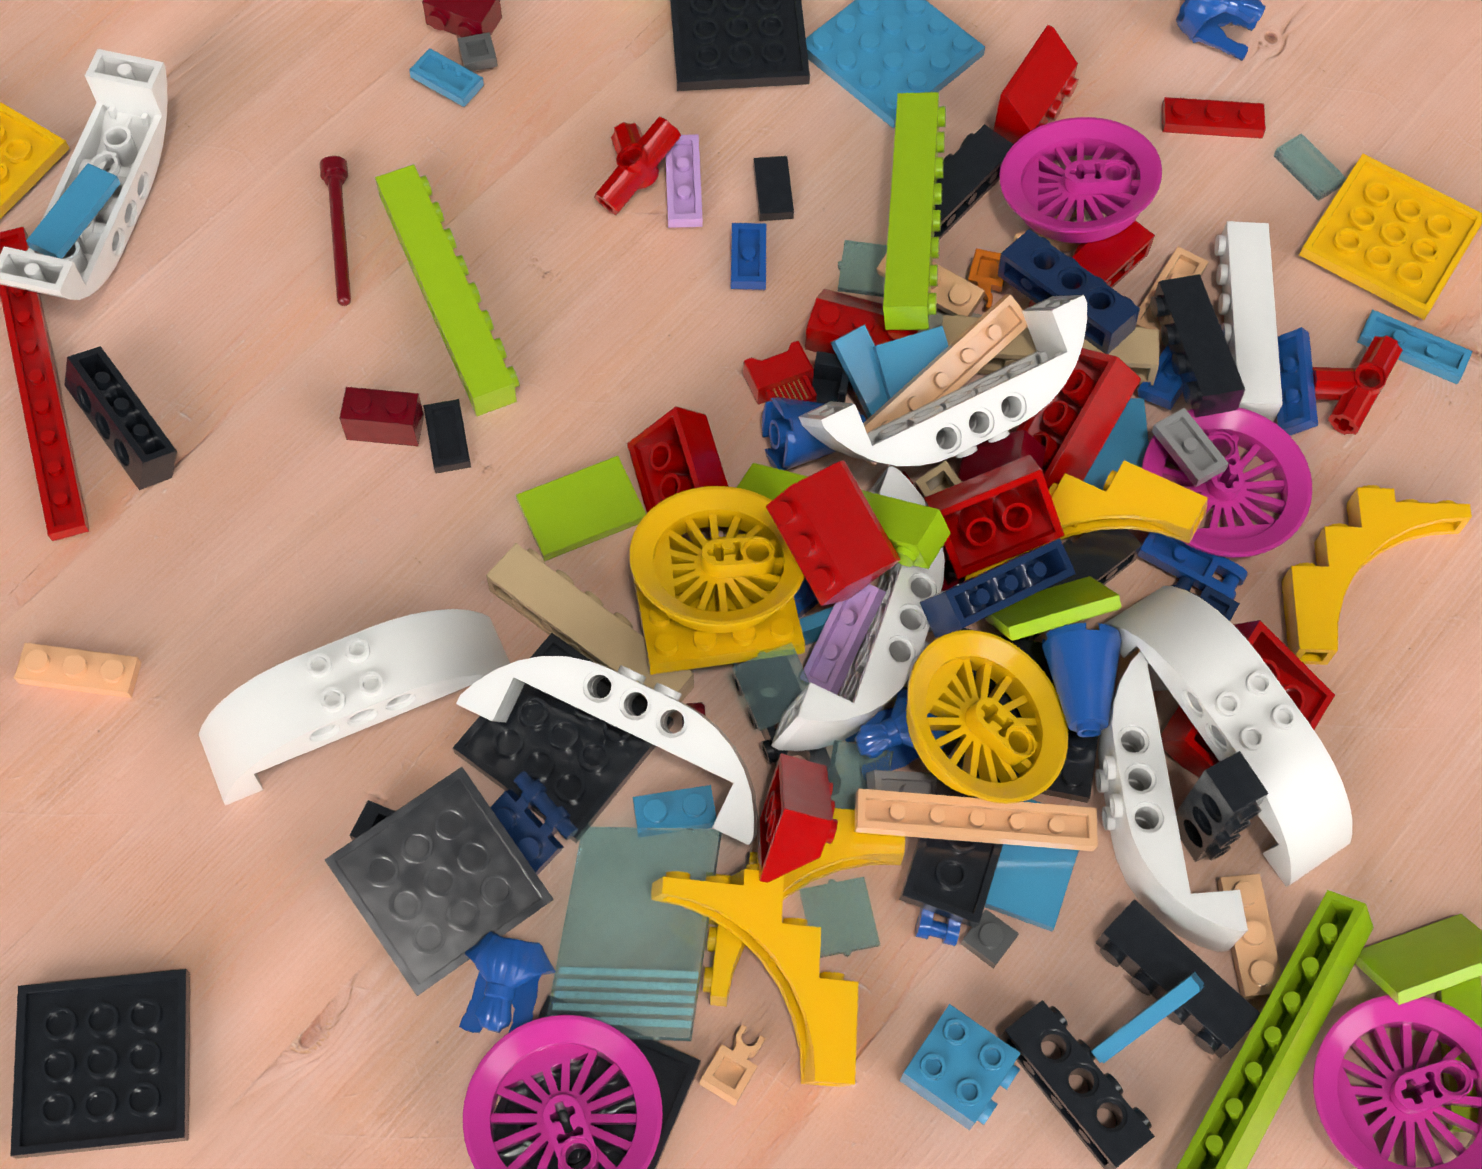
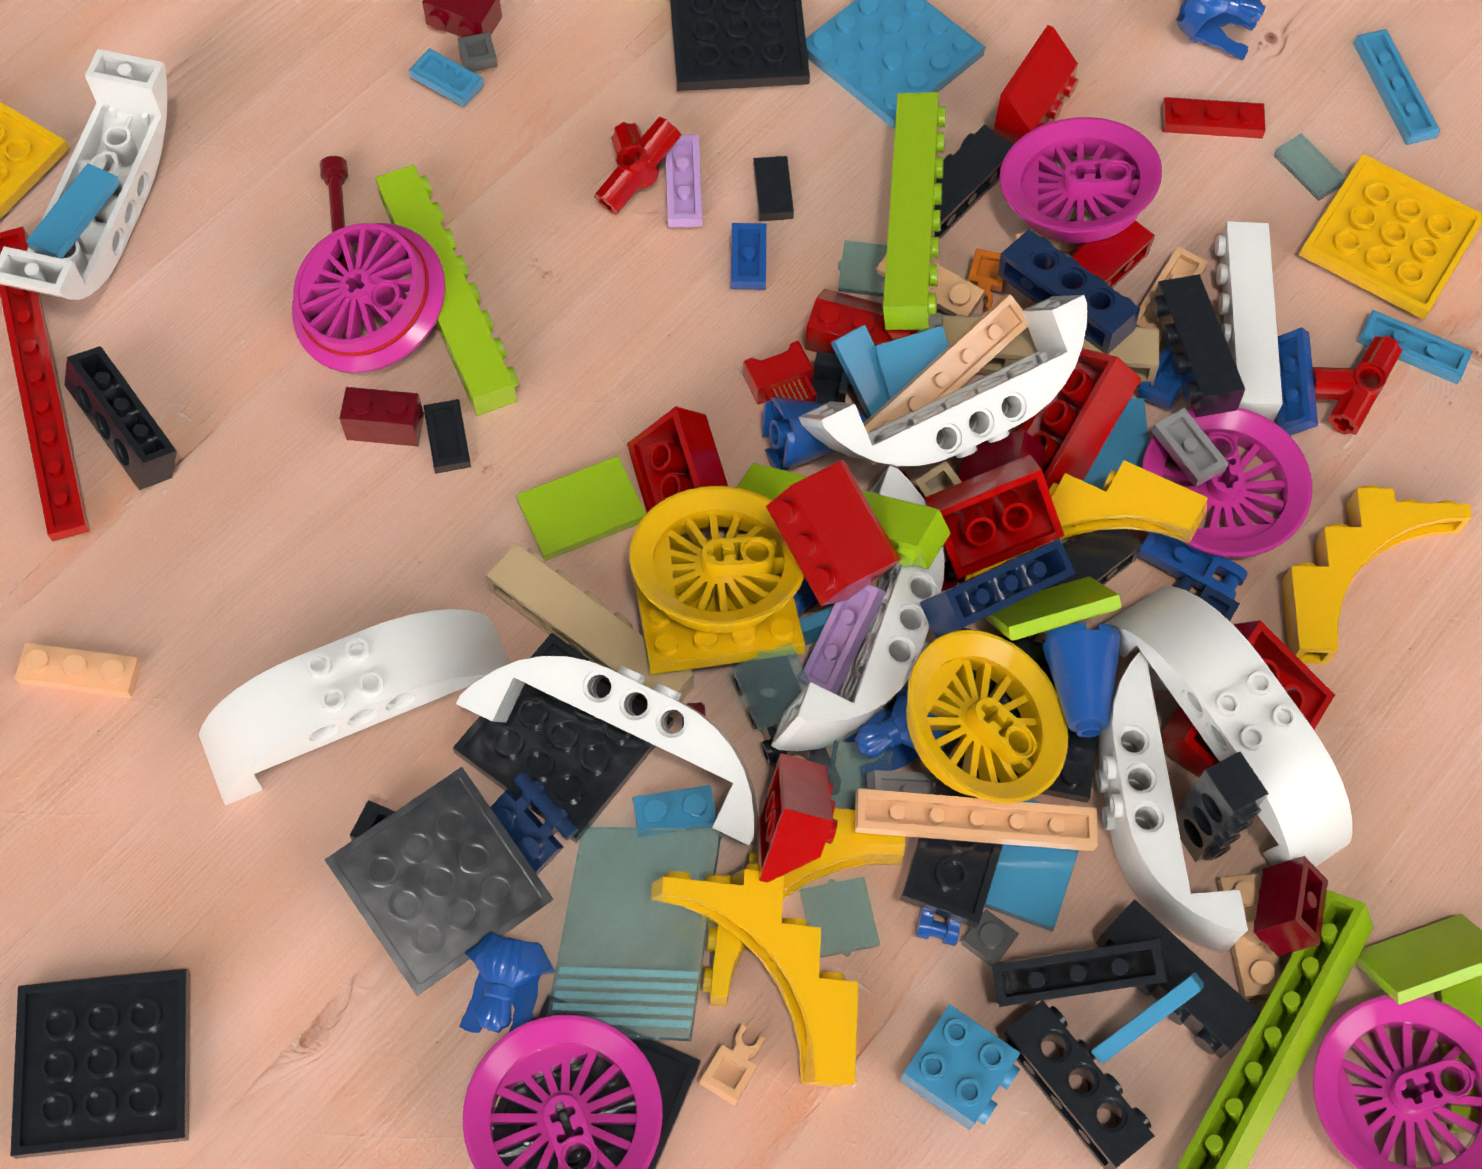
none -> dark pink piece [292,223,445,373]
none -> black brick [992,937,1171,1007]
none -> dark red brick [1253,856,1328,956]
none -> dark azure tile [1353,29,1440,145]

